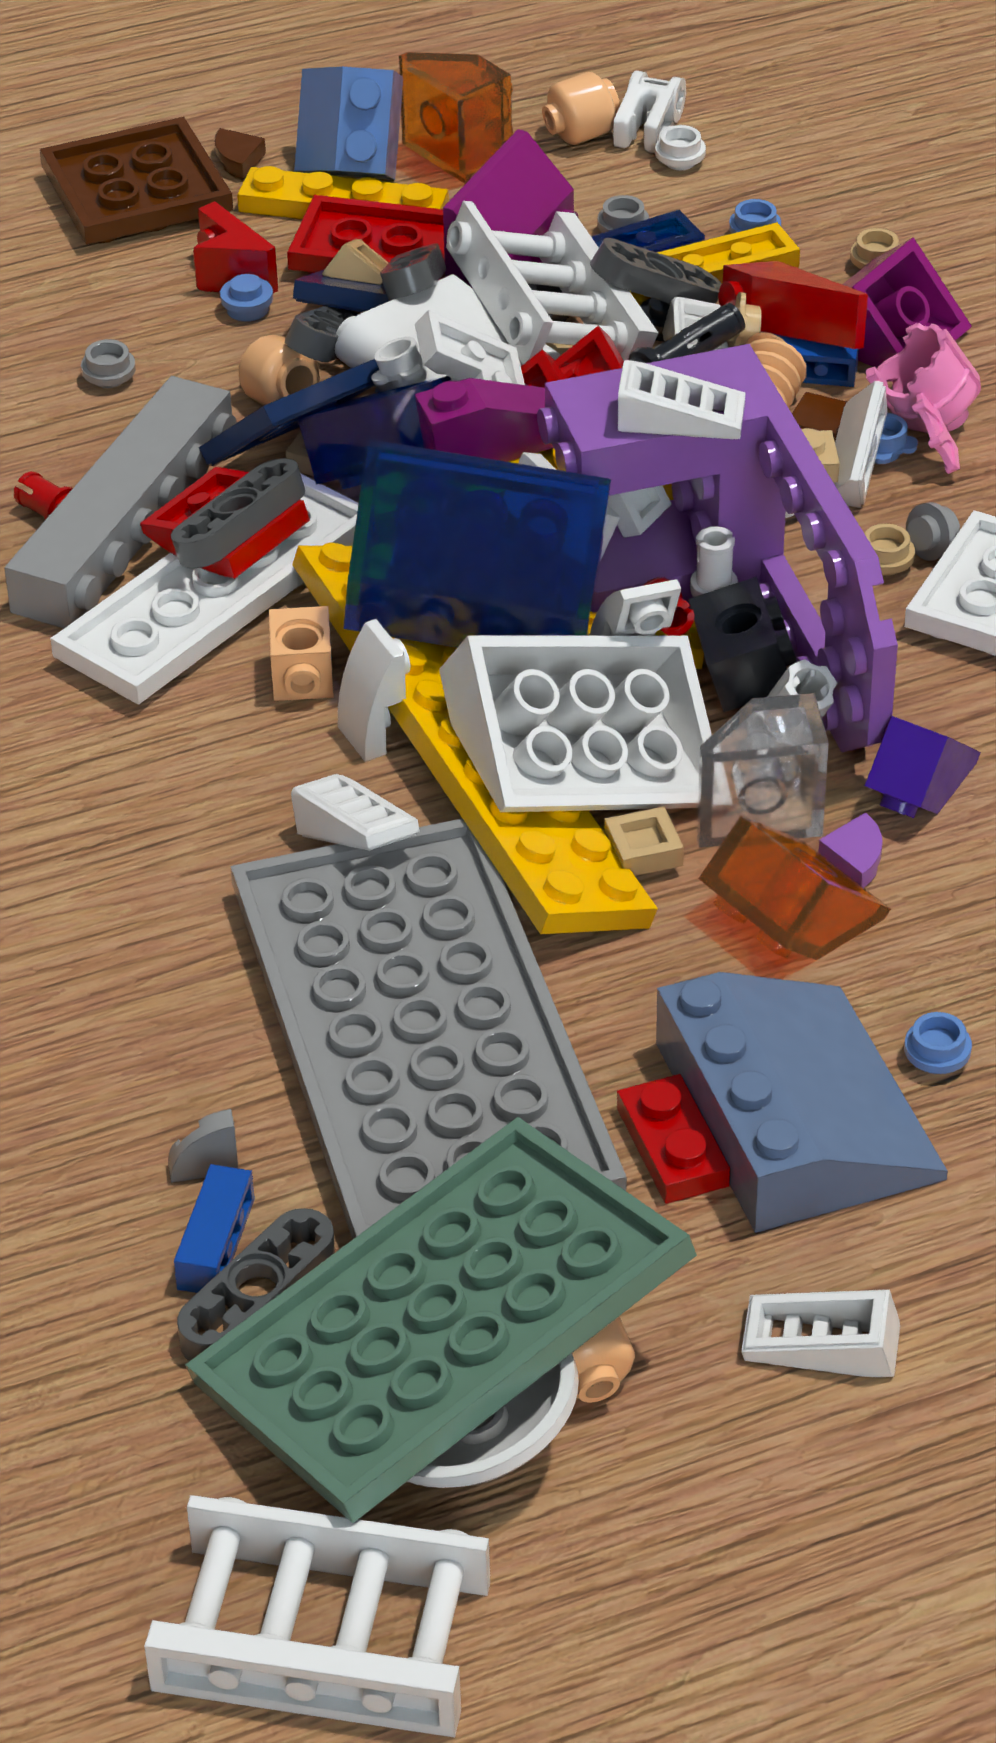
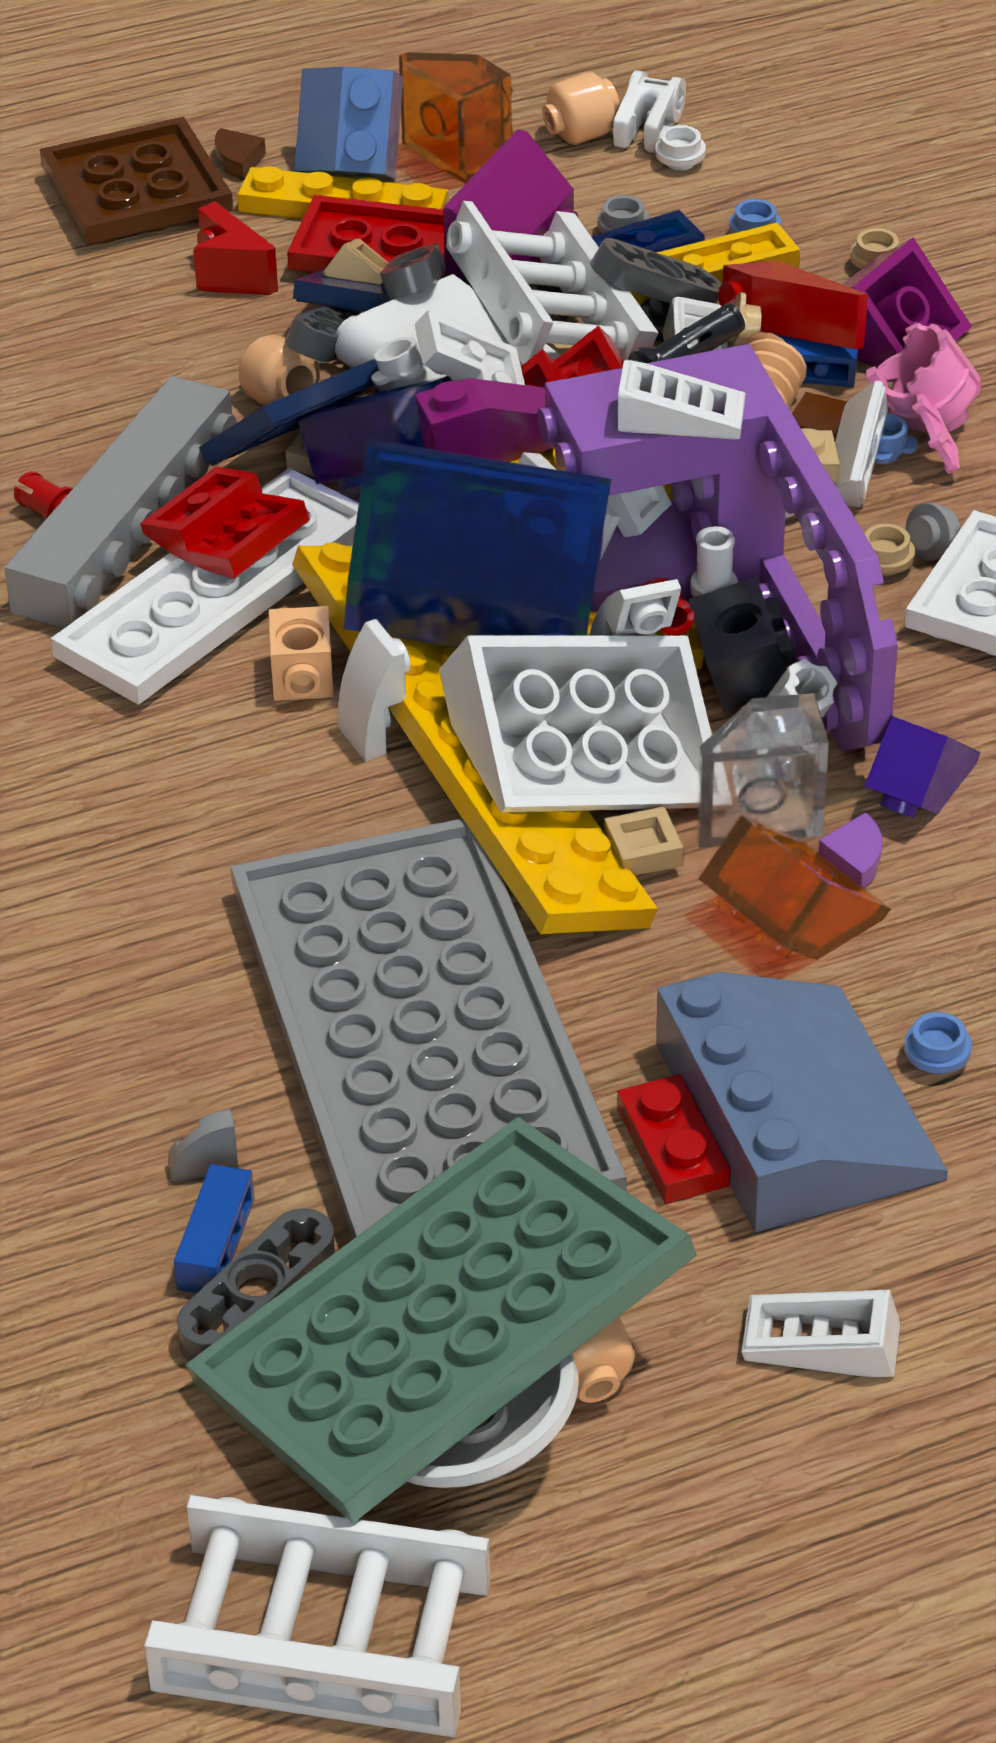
light grey plate [81,339,136,388] -> none
dark grey beam [171,458,306,568] -> none
medium blue plate [220,274,273,322] -> none
white slope [291,774,420,851] -> none

